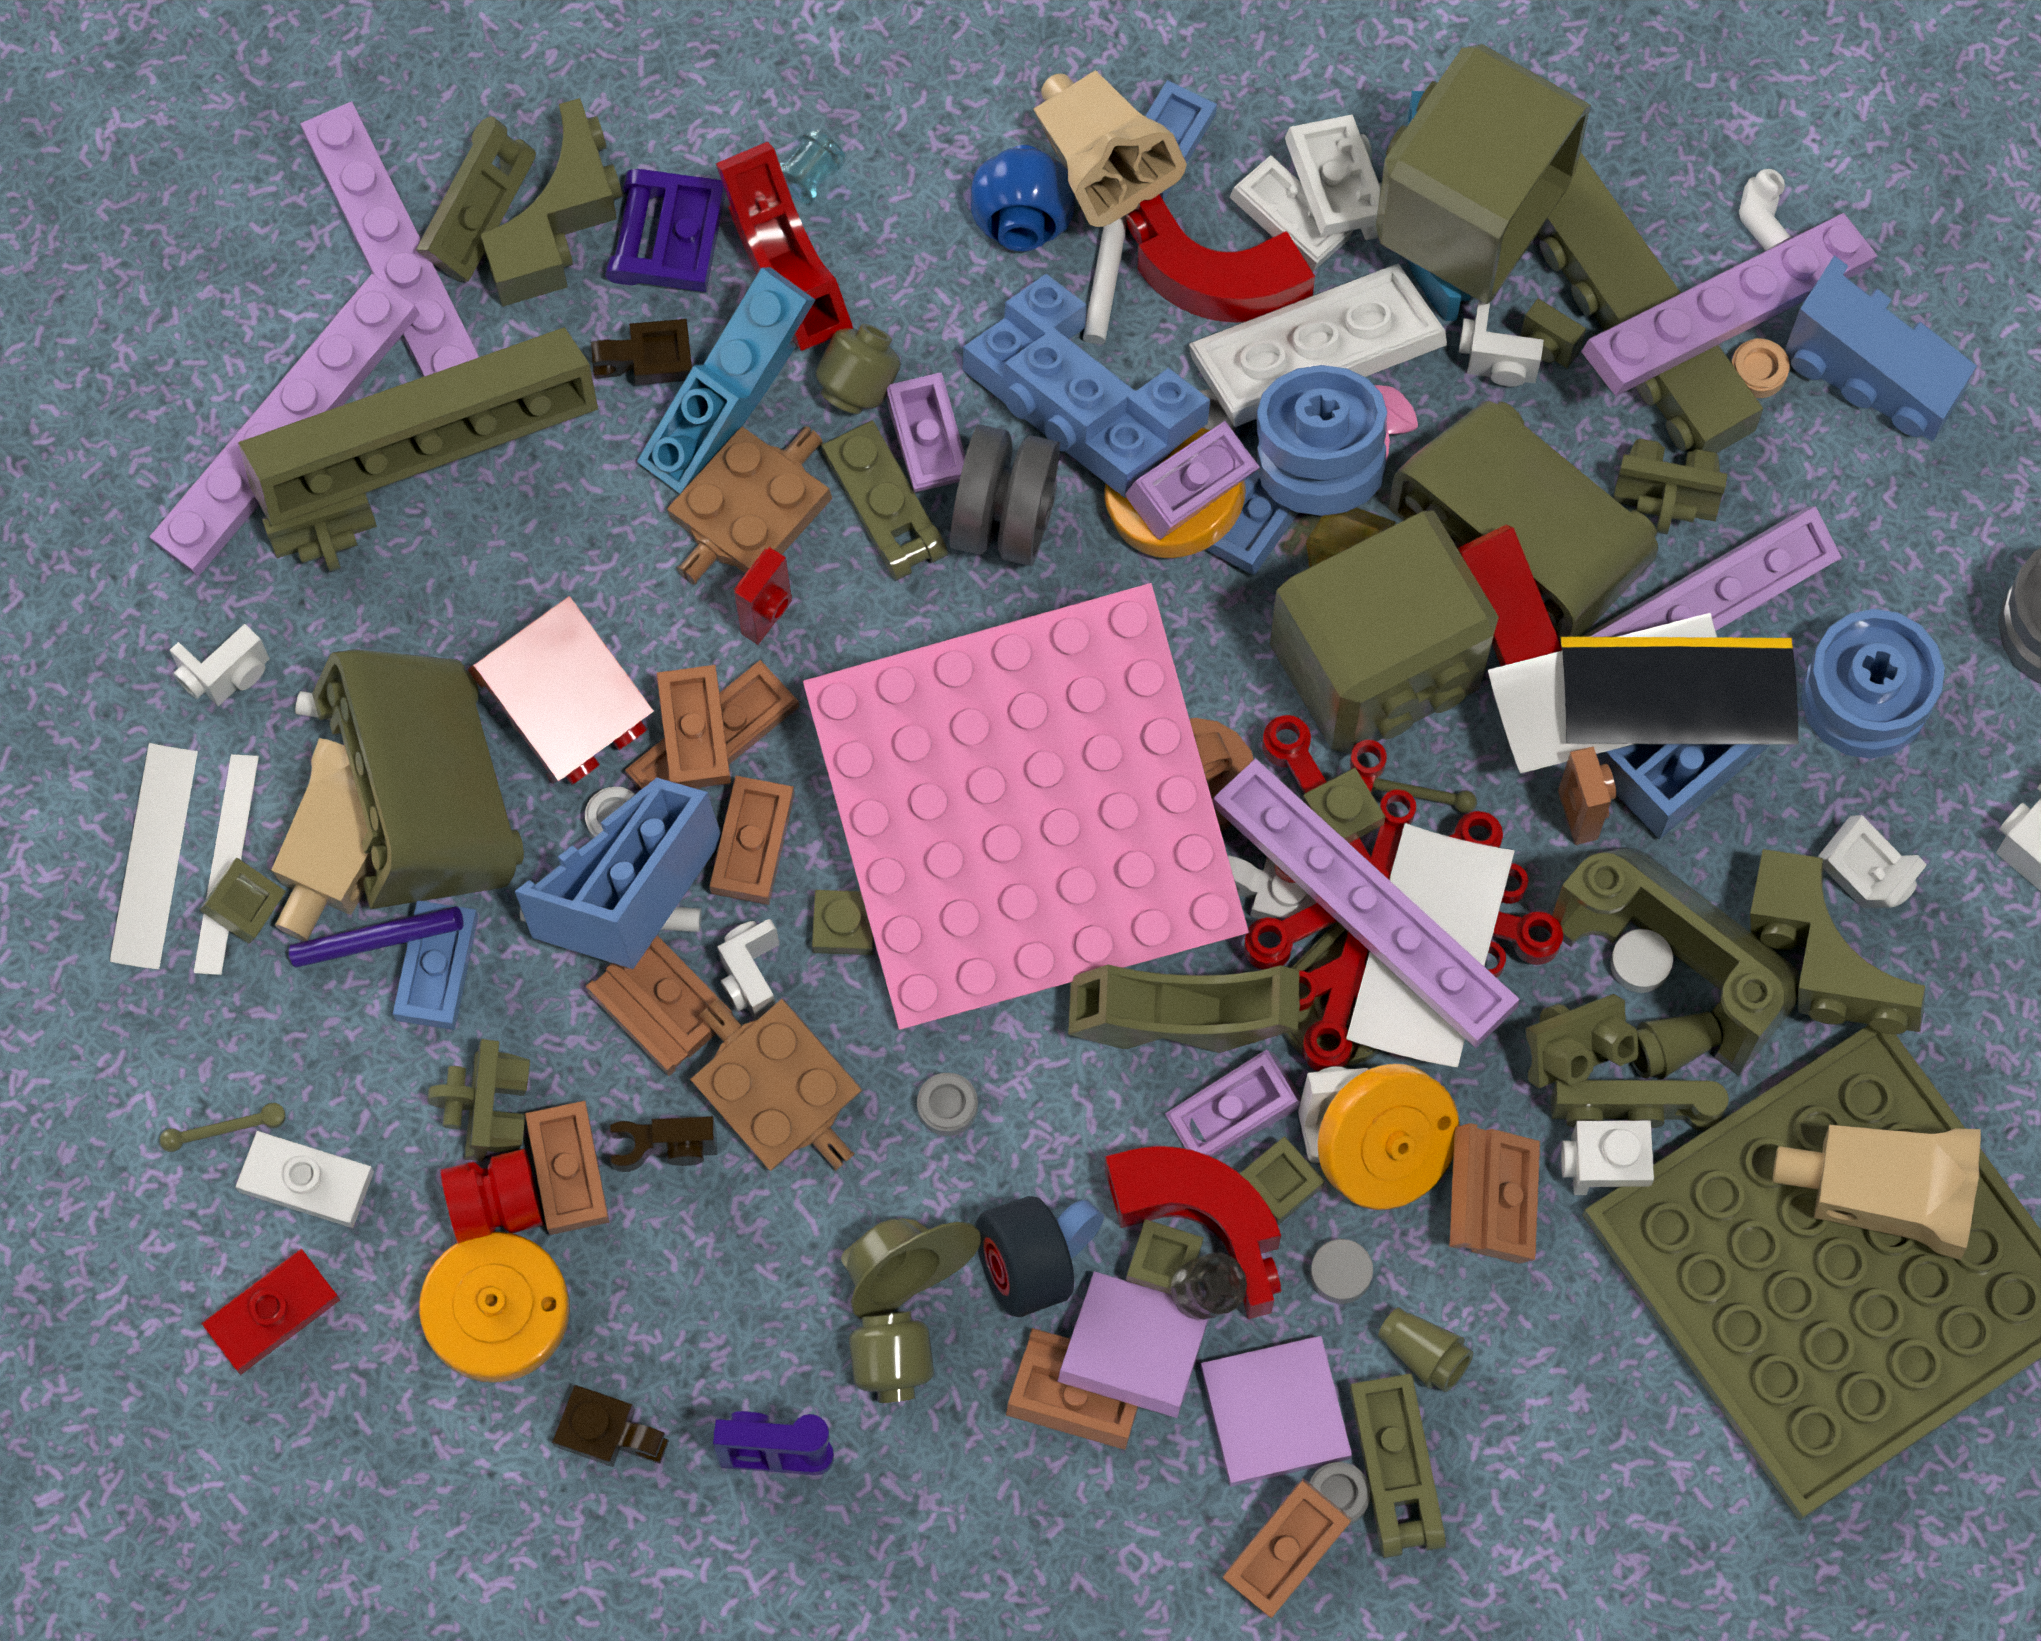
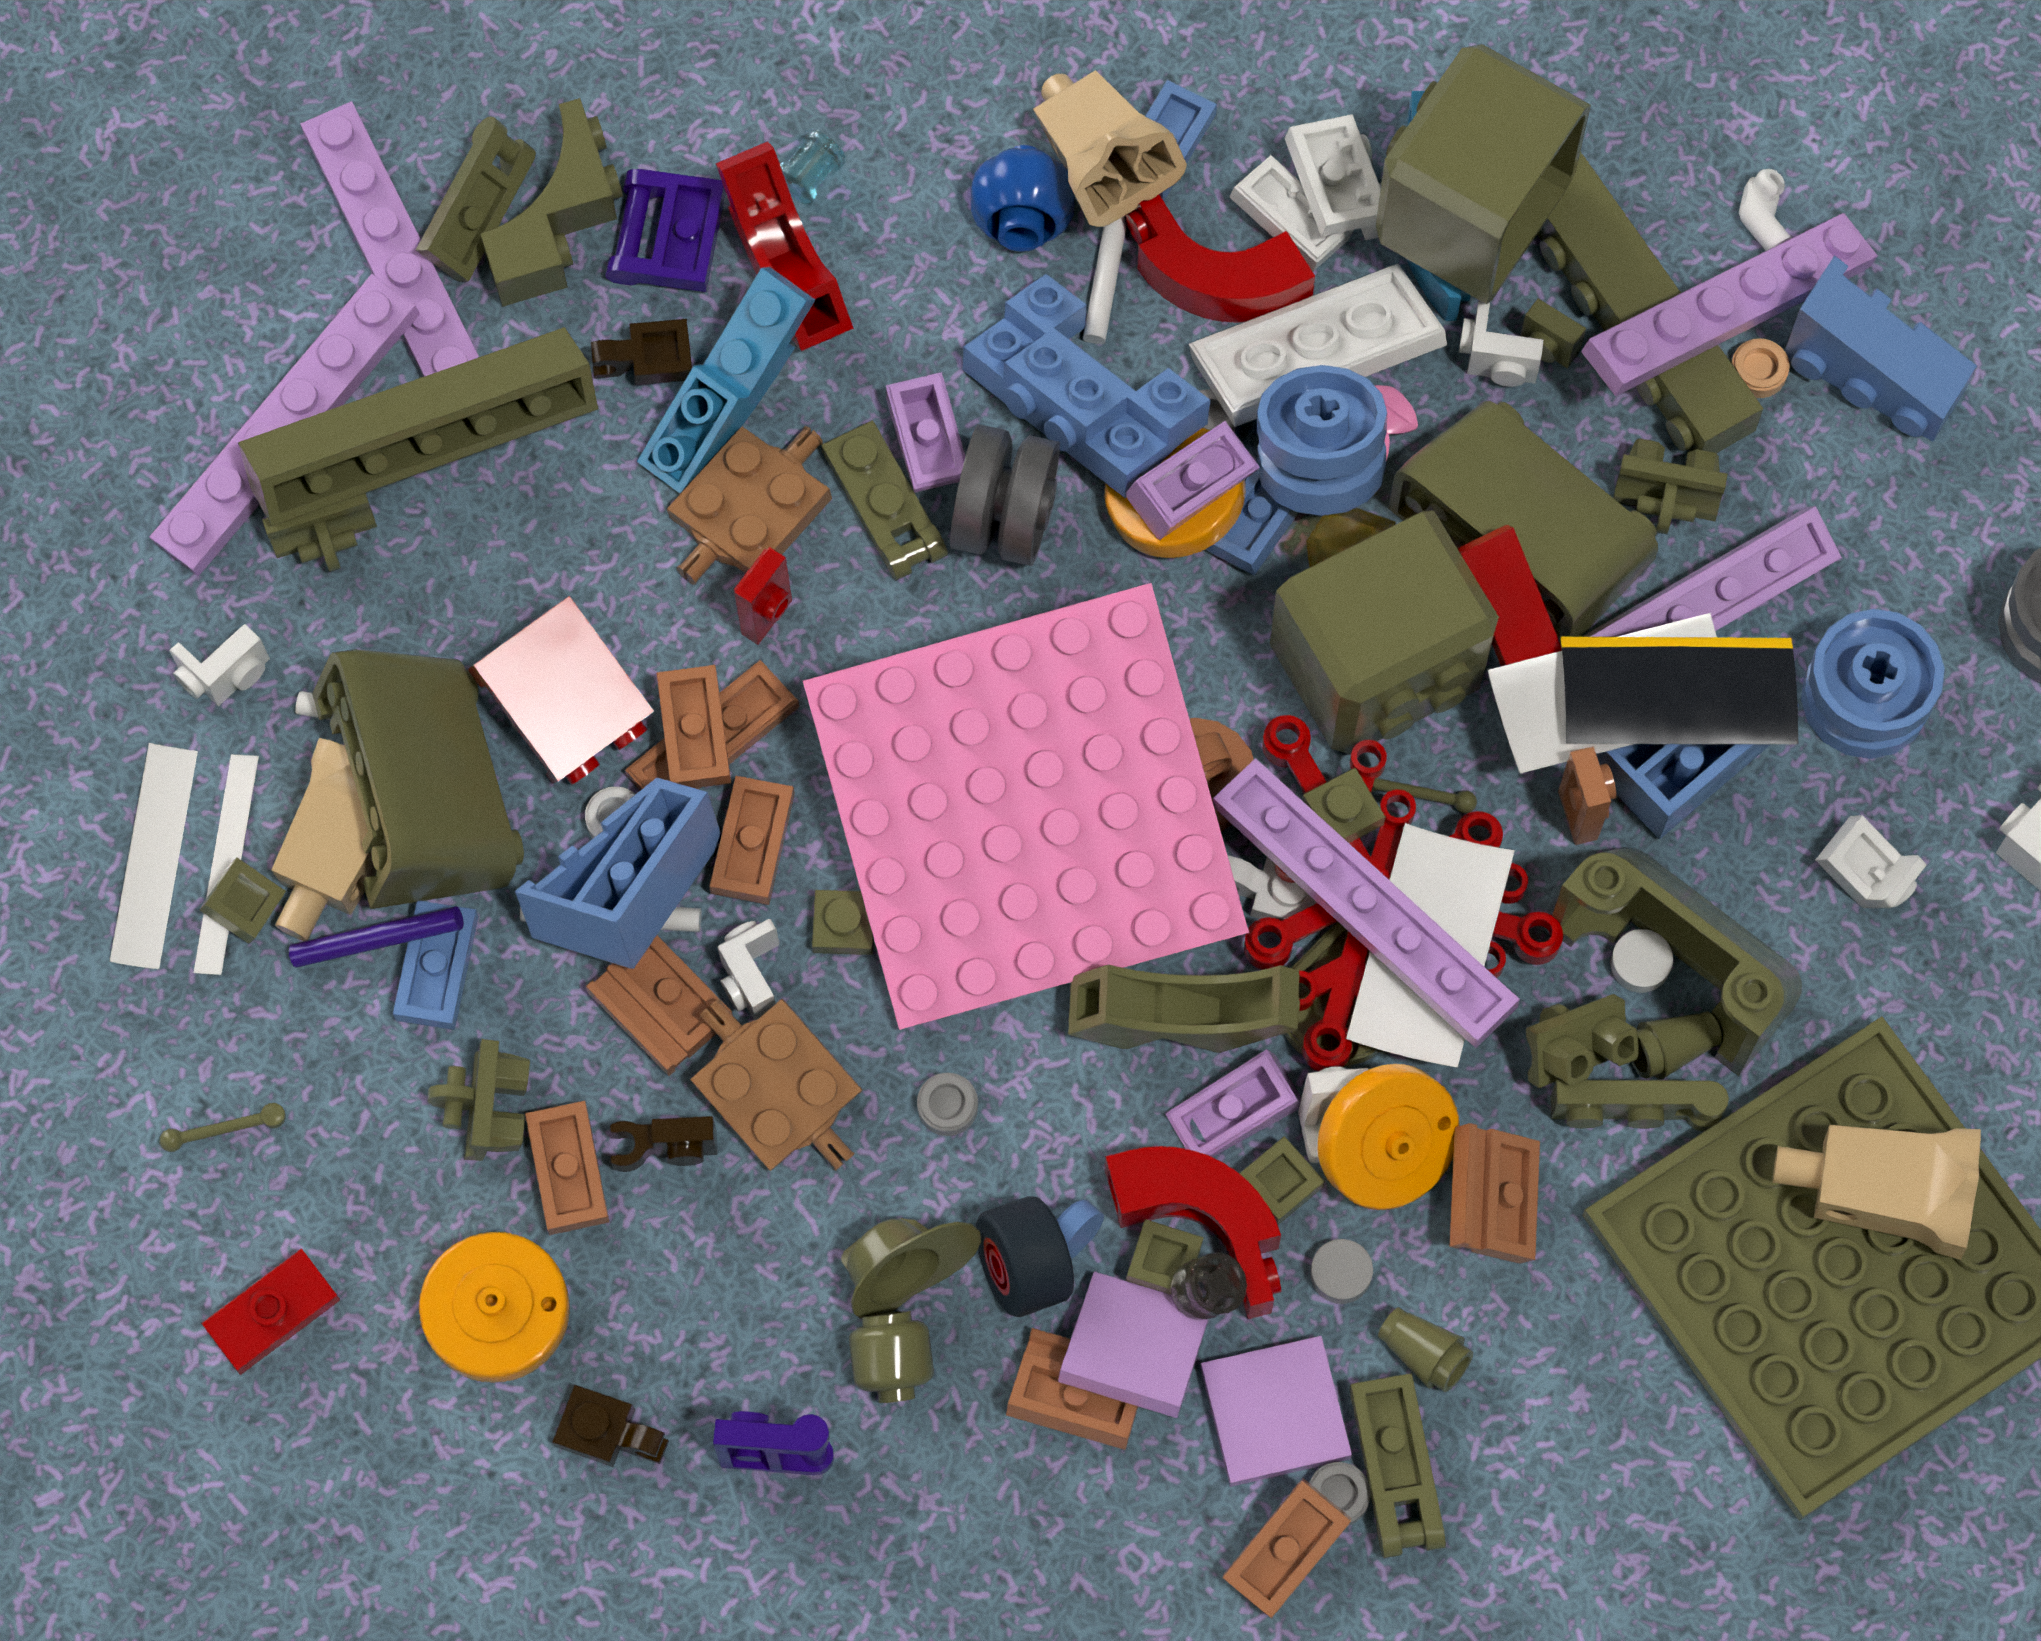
white plate [236,1131,374,1228] -> none
red wheel [440,1148,543,1243] -> none
olive head [816,324,901,414] -> none
white bracket [1561,1121,1654,1195] -> none
olive arch [1750,849,1925,1034] -> none

